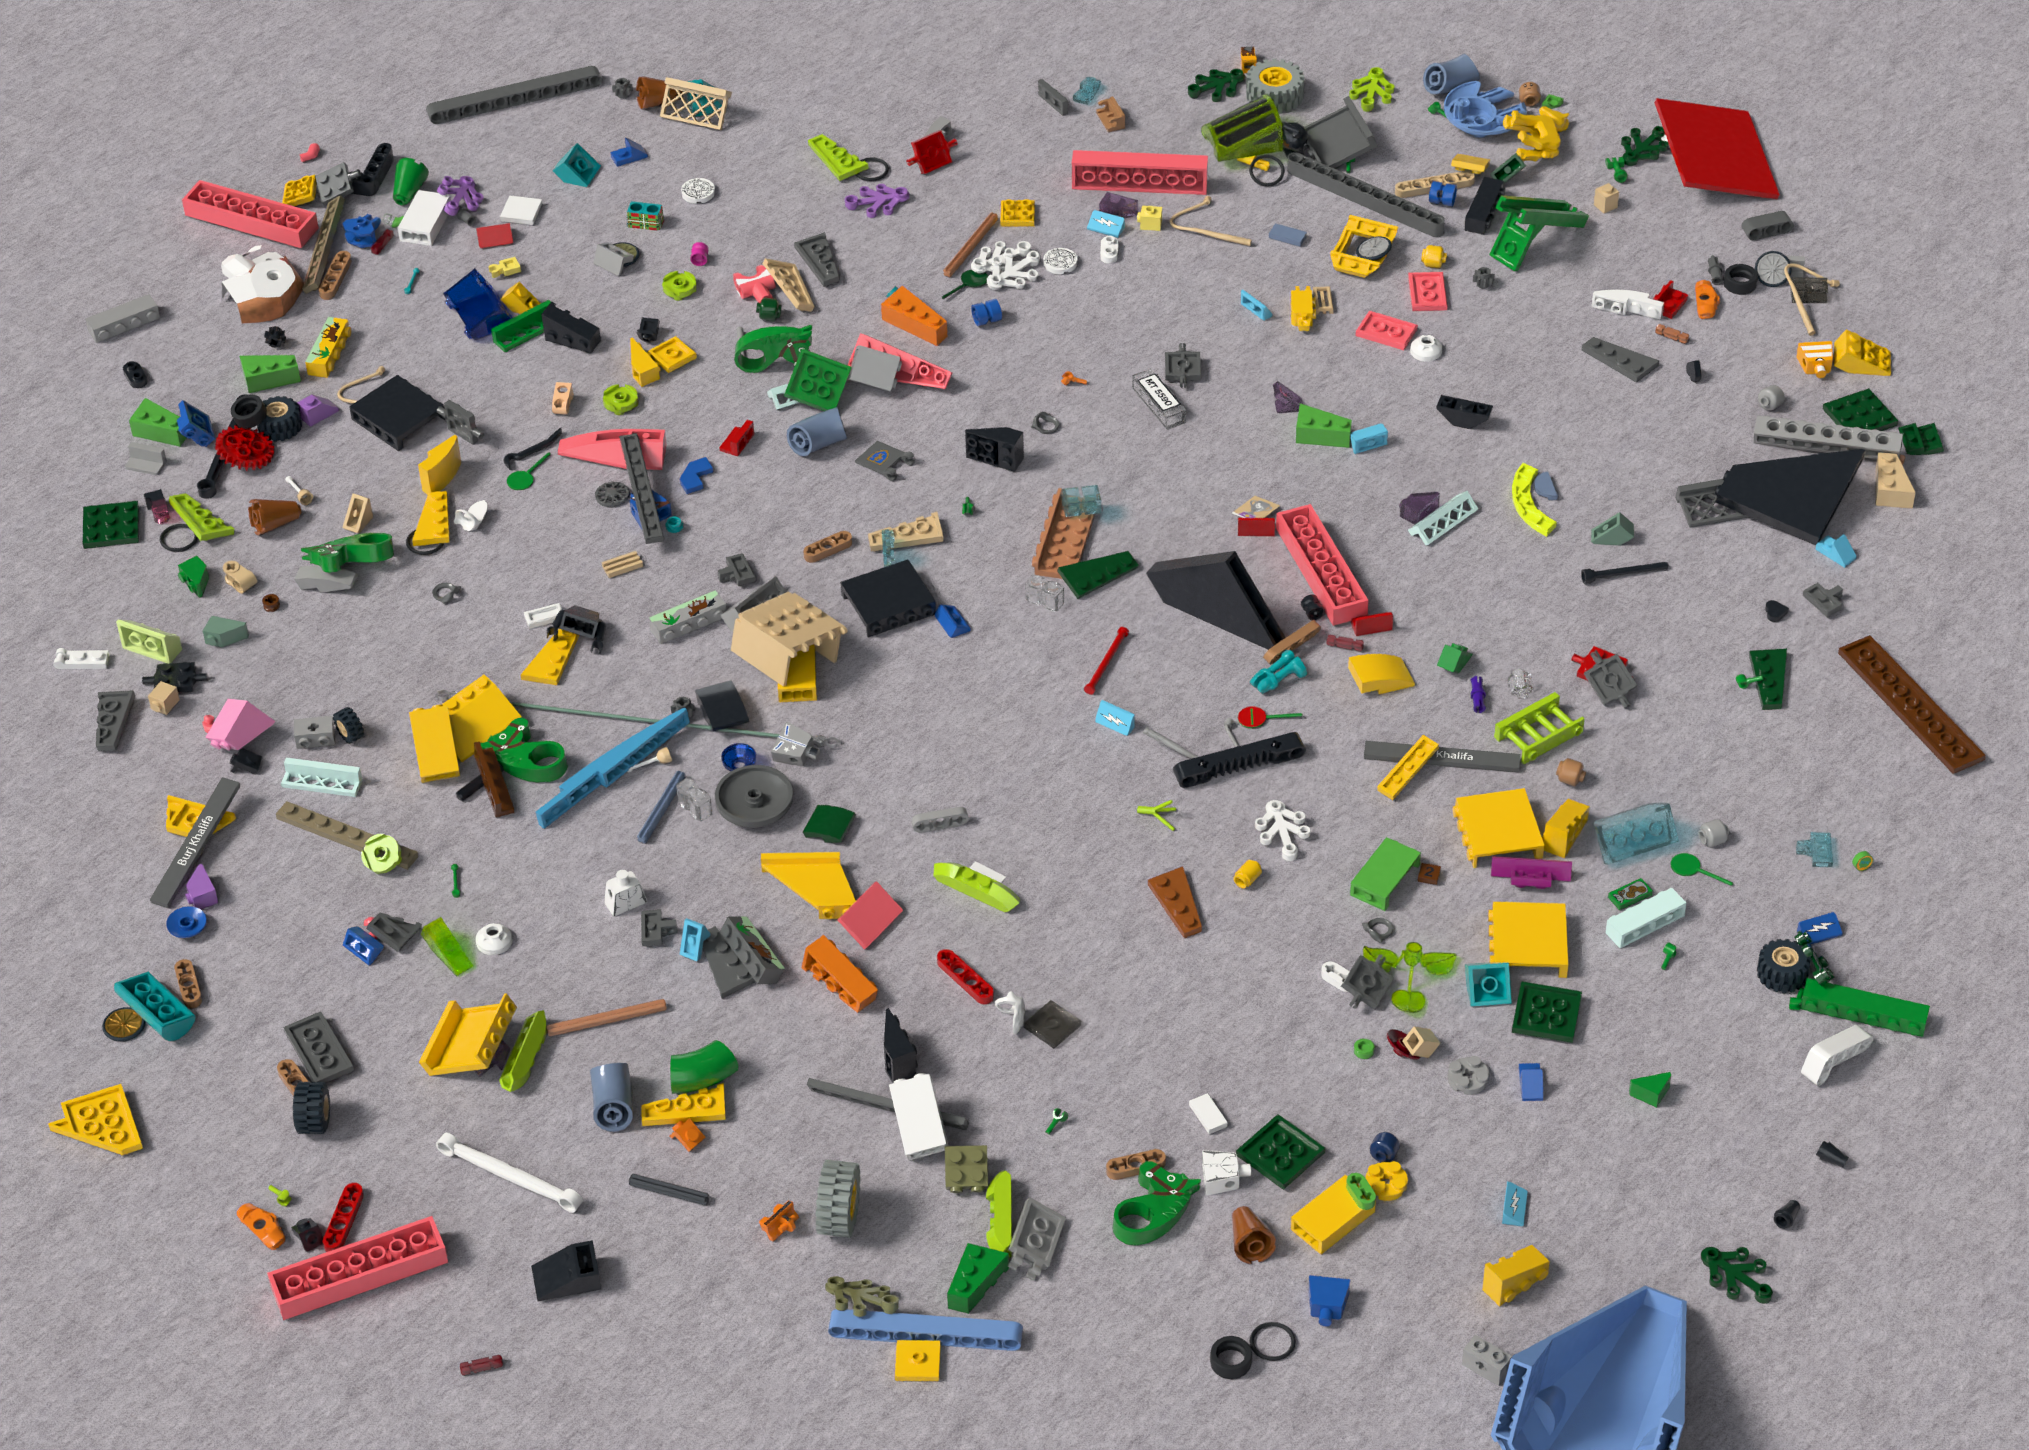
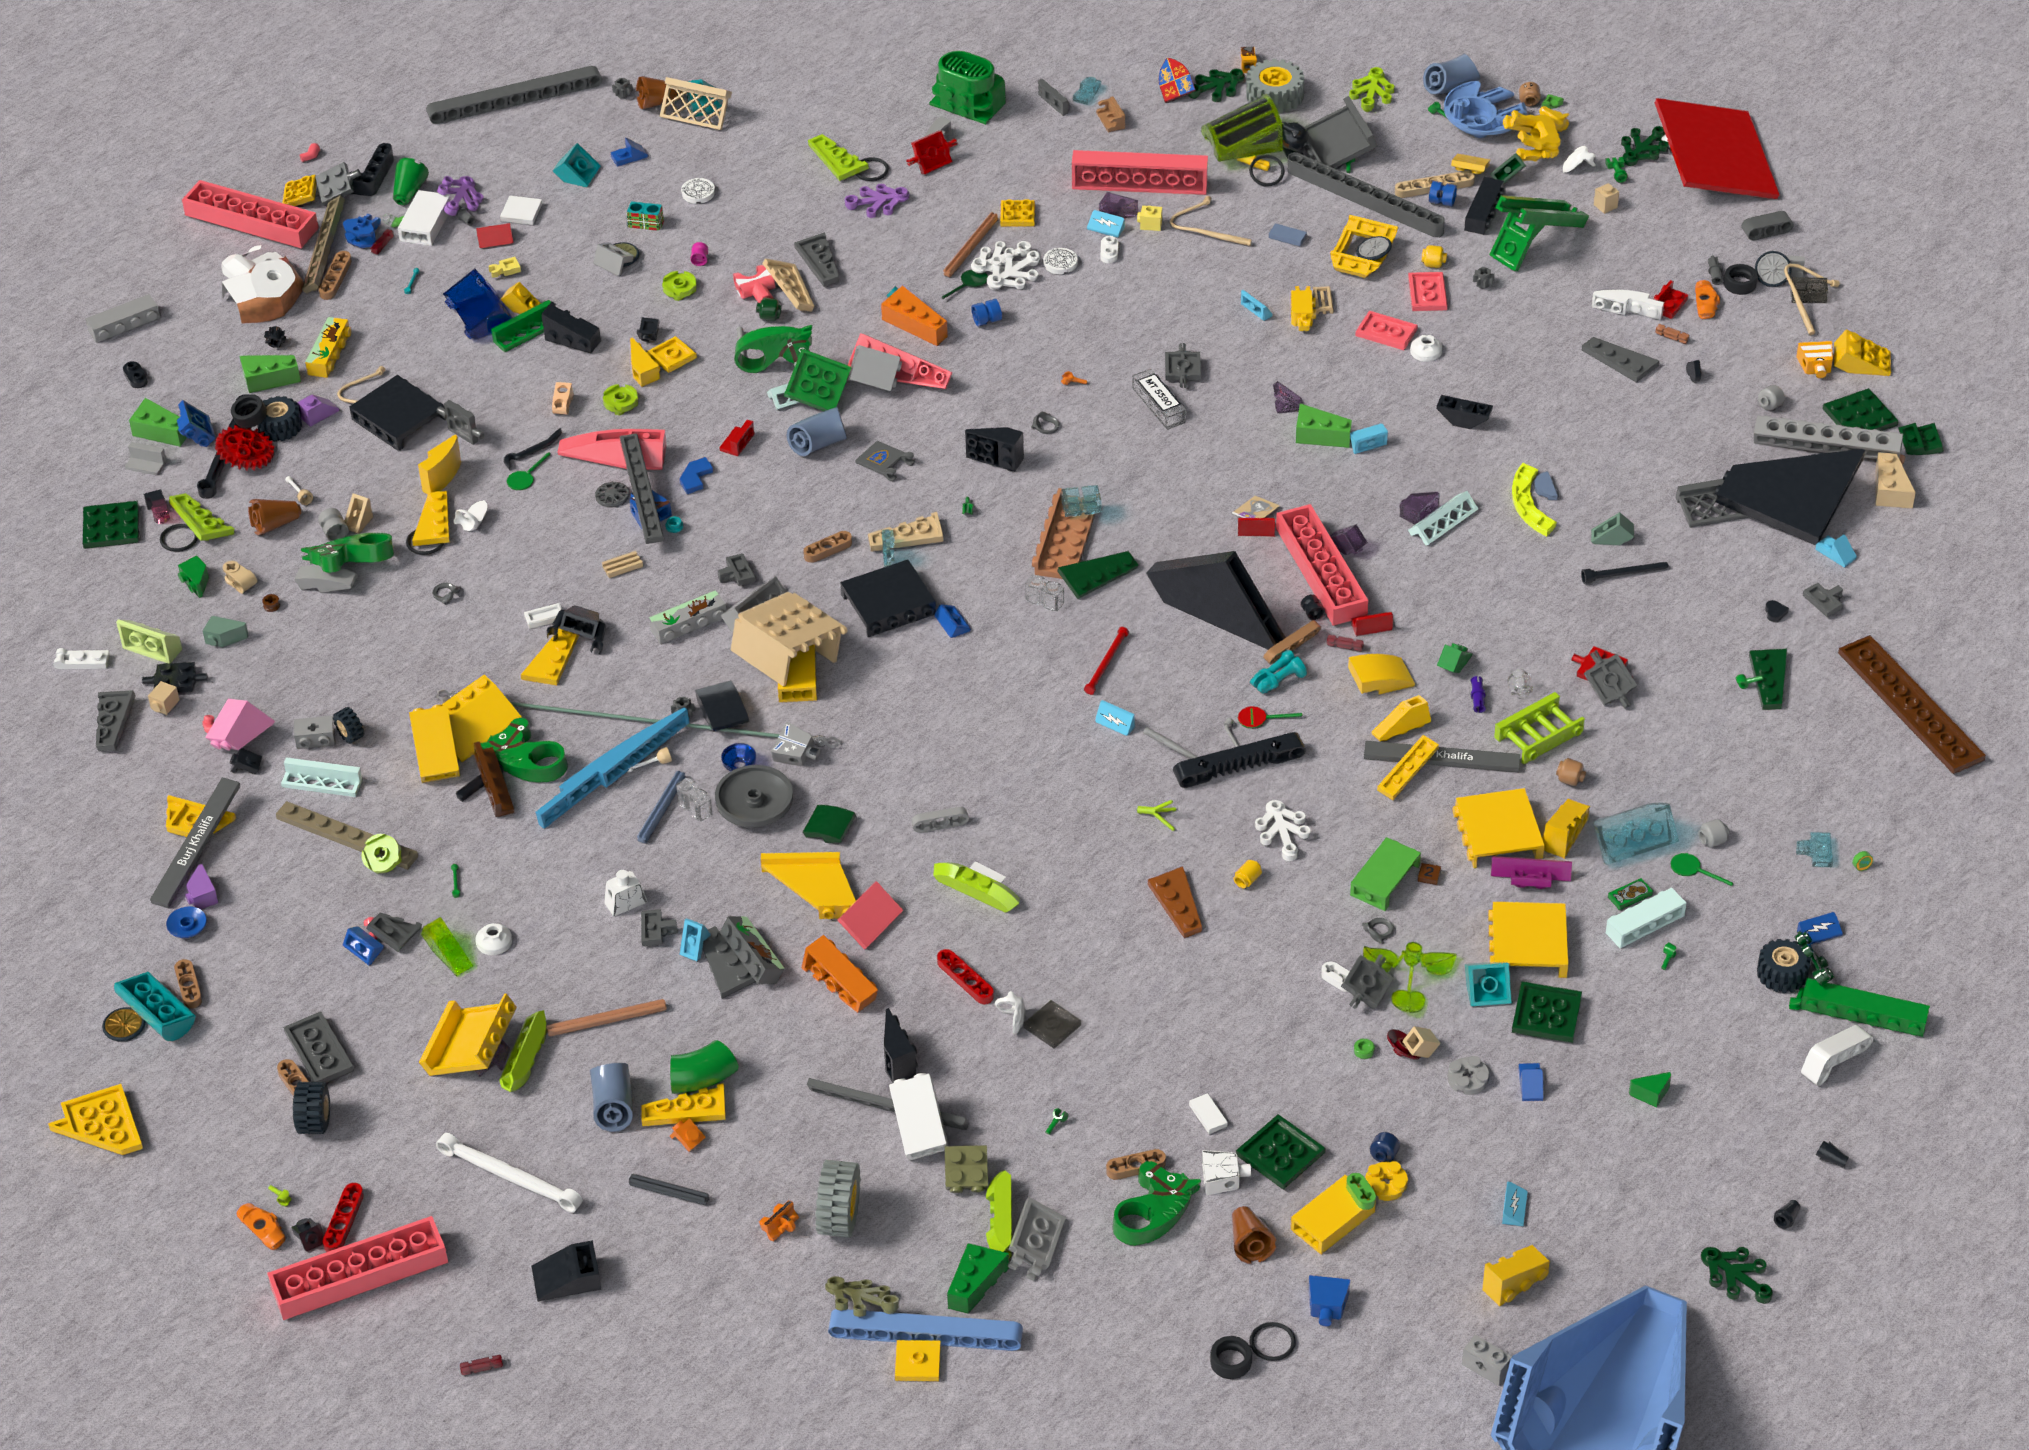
none -> light grey wheel [318,508,349,541]
none -> green brick [929,51,1006,125]
none -> shield [1158,58,1196,103]
none -> clear purple slope [1330,524,1368,555]
none -> yellow slope [1371,695,1431,741]
none -> white piece [1563,146,1596,173]

